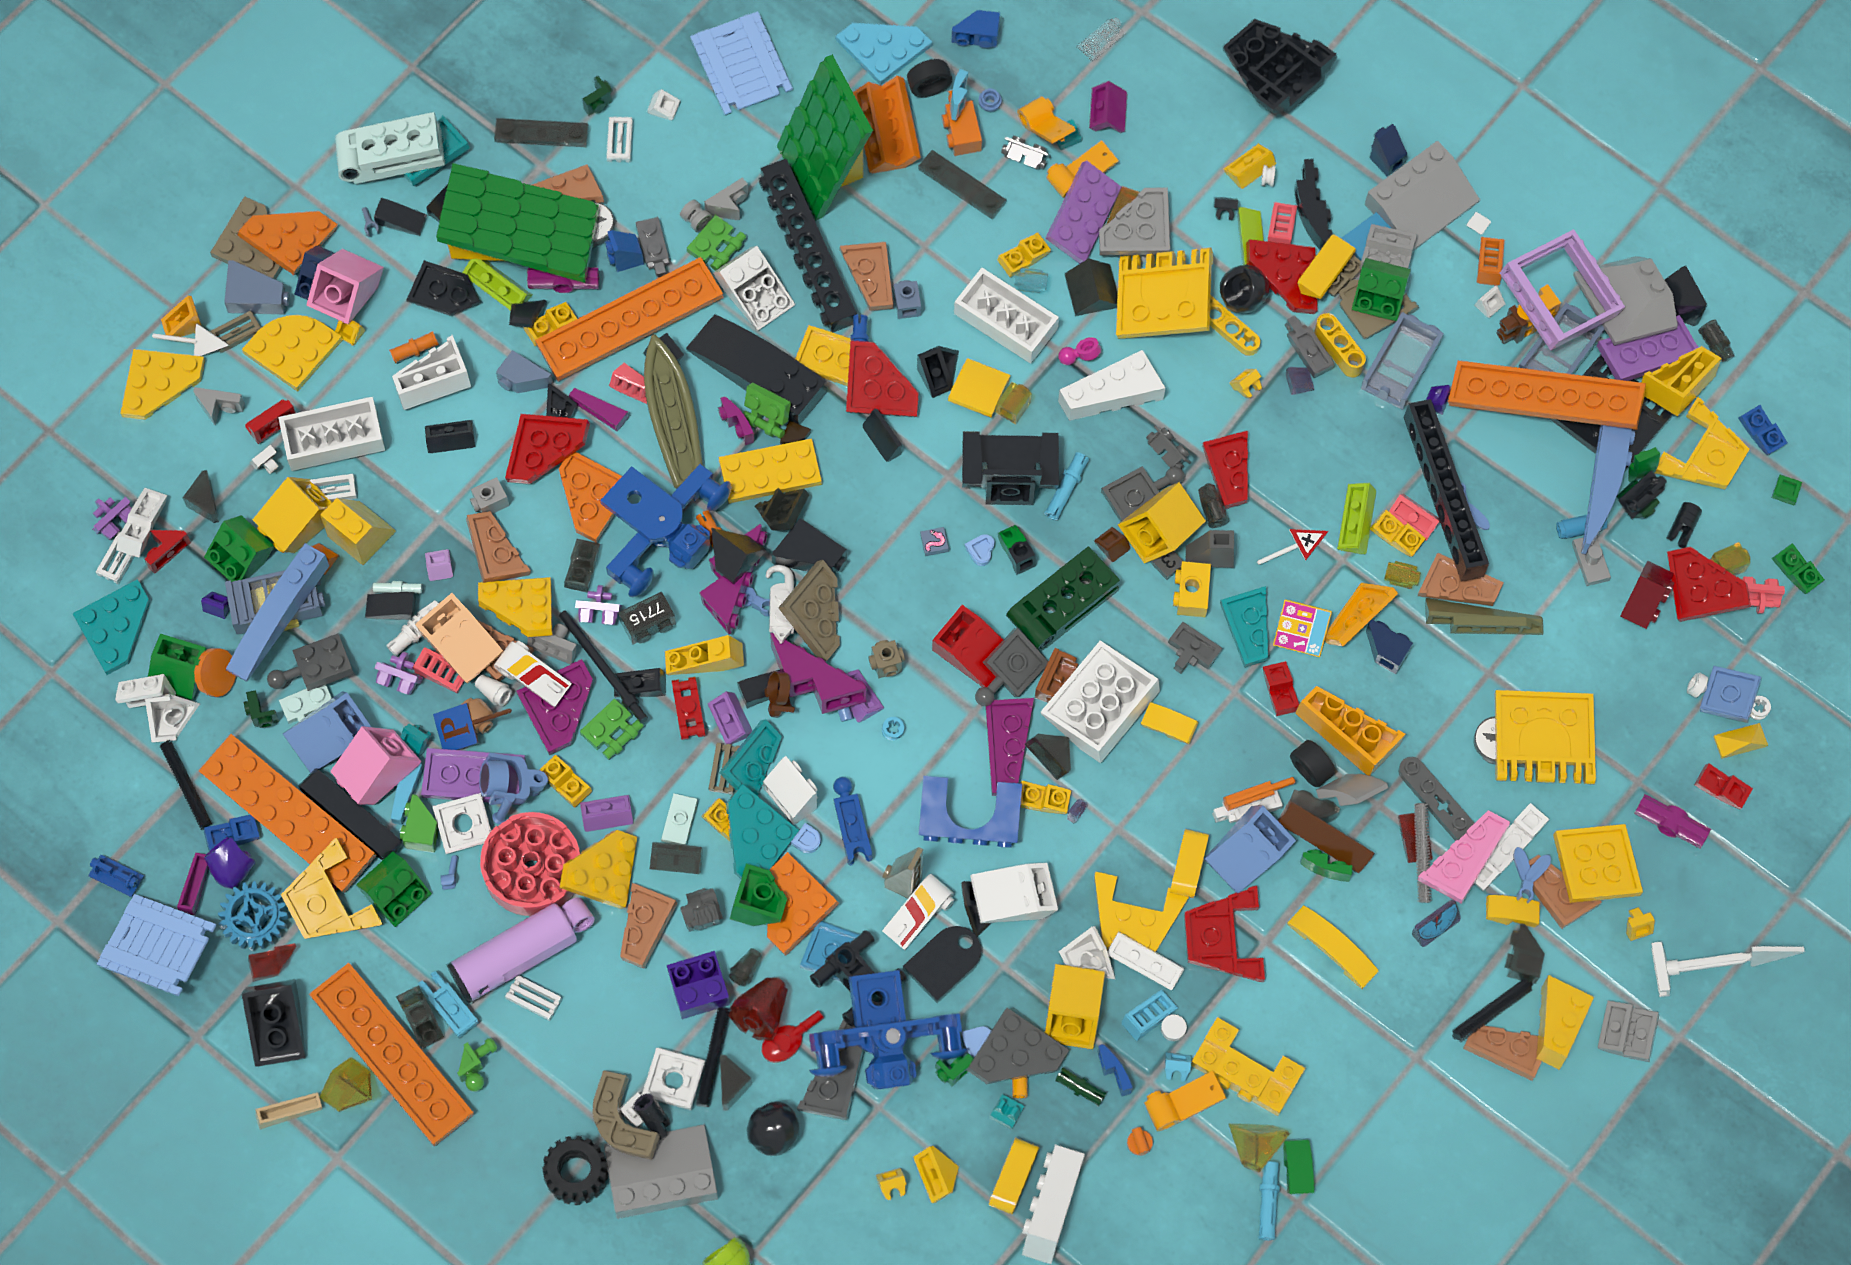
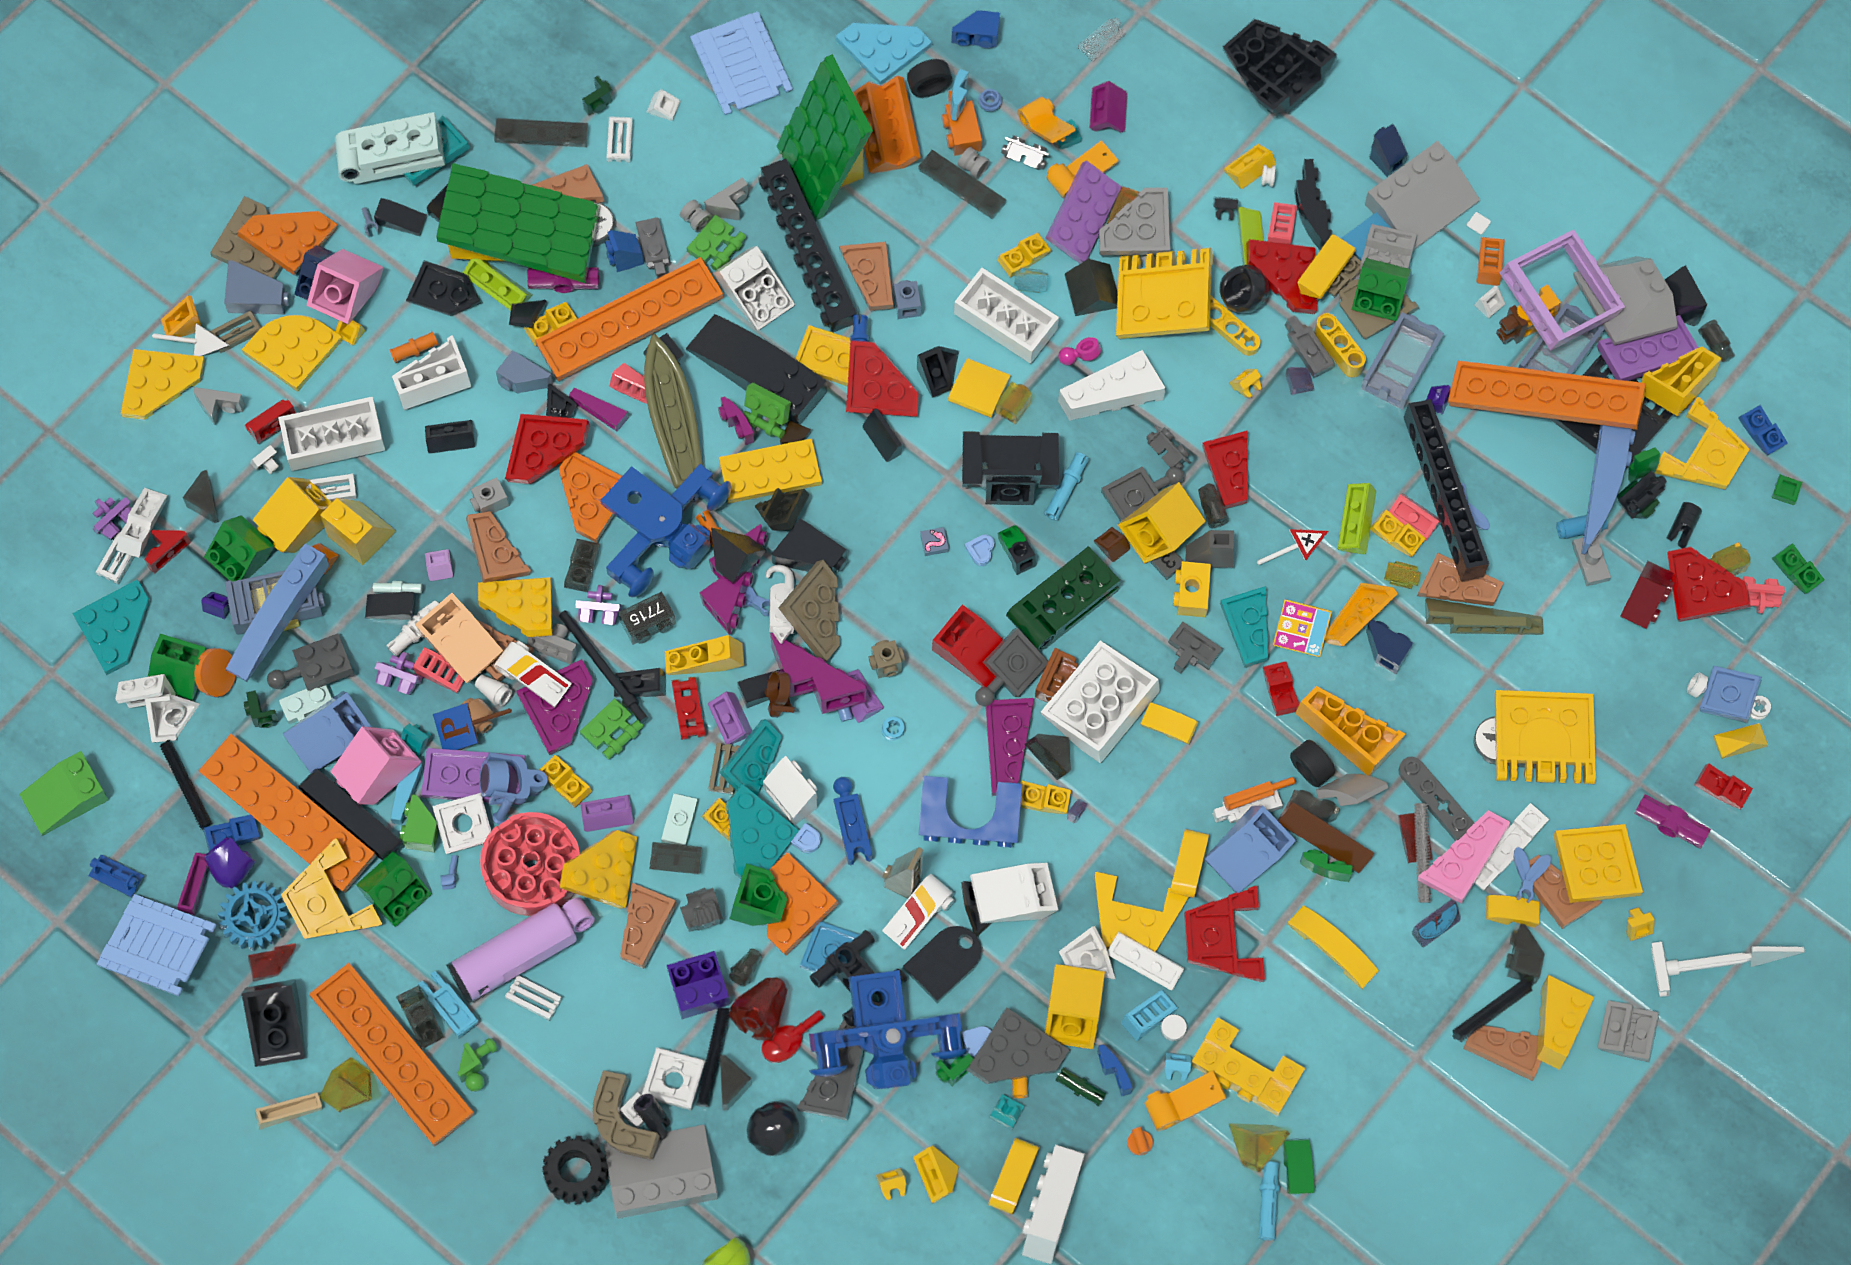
none -> bright green slope [19,751,108,836]
none -> light grey wheel [958,147,990,179]

